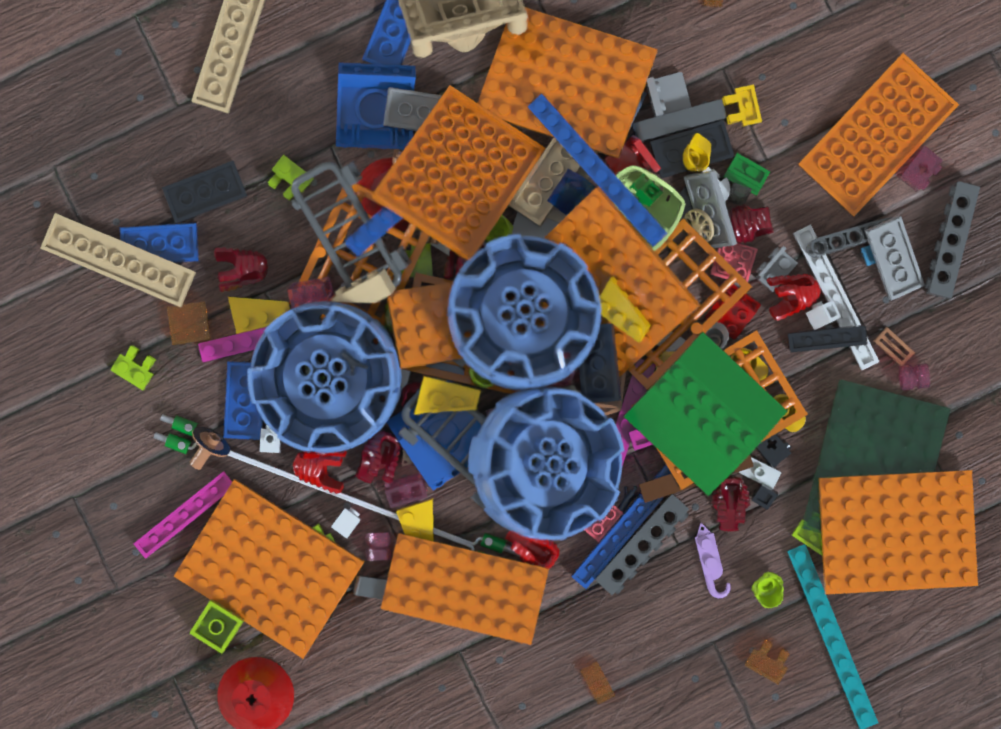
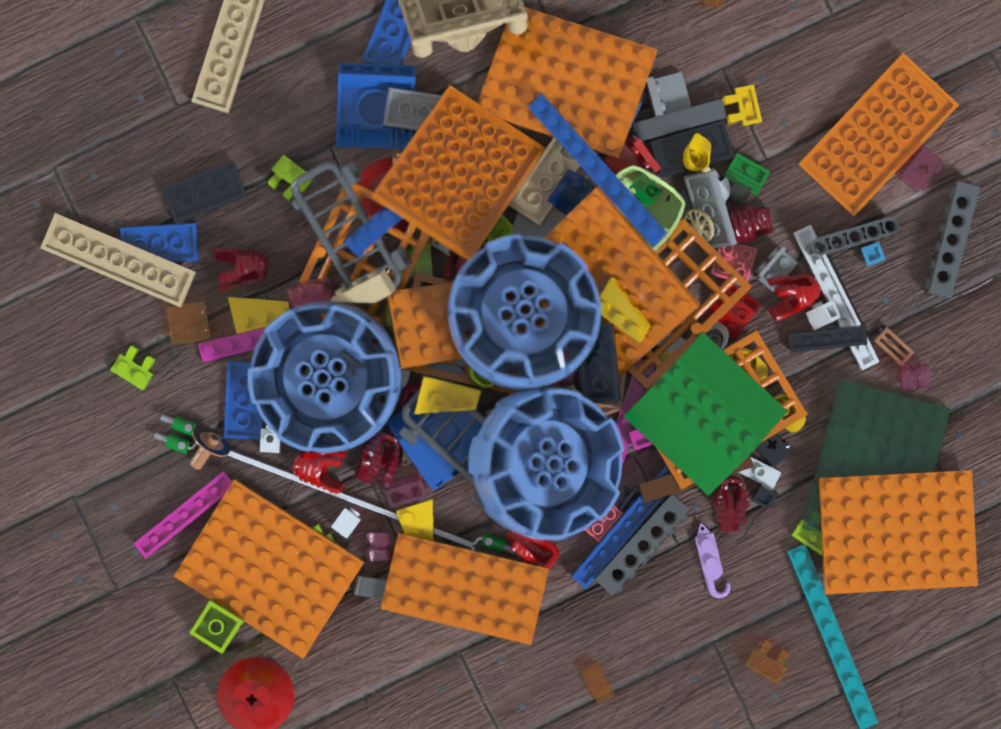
lime hair [752,572,784,608] -> none
light grey tile [864,215,925,301] -> none

